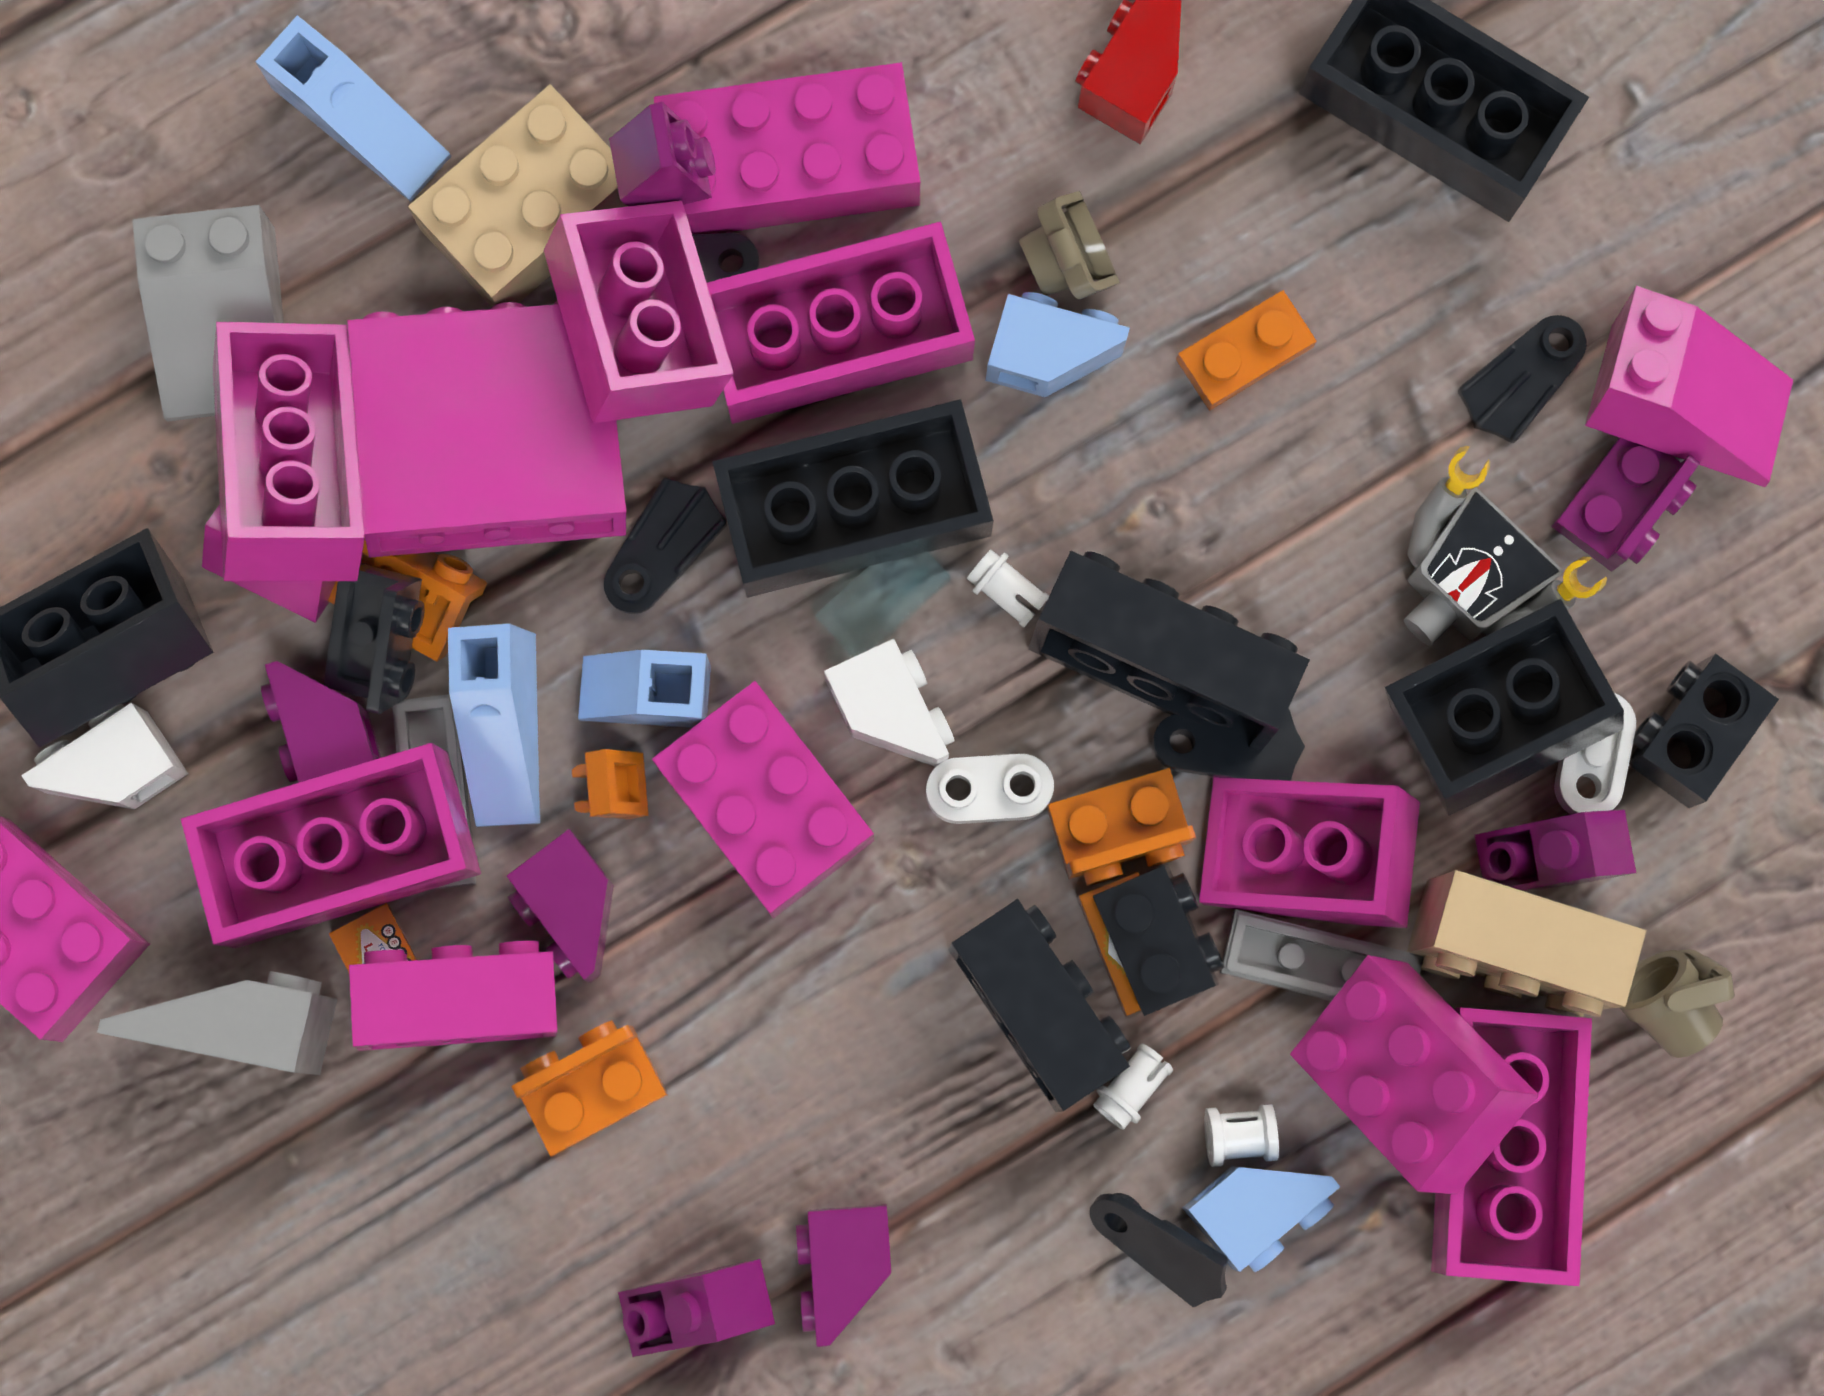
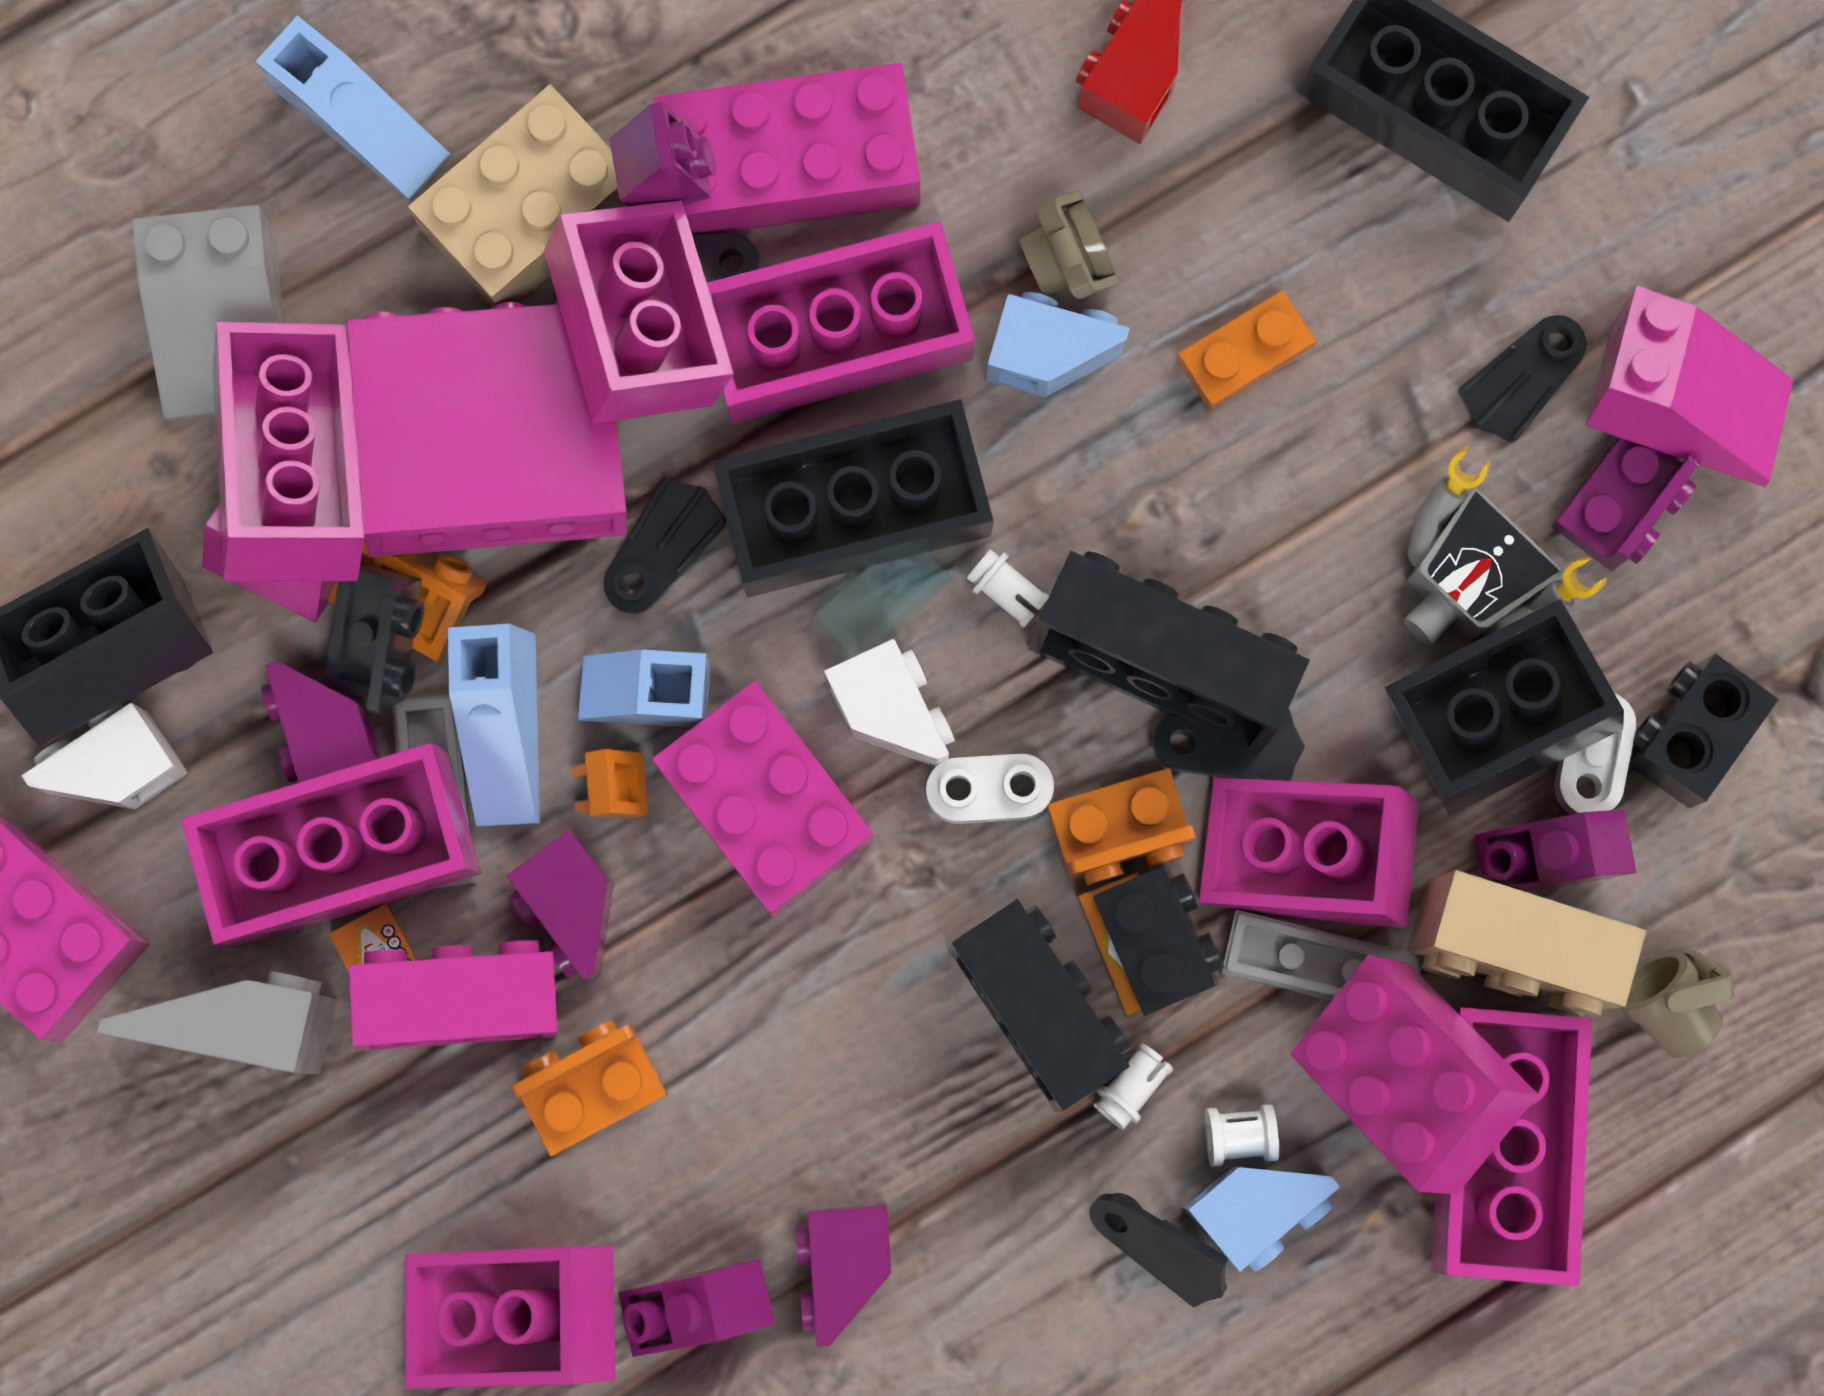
none -> dark pink slope [405,1246,616,1389]

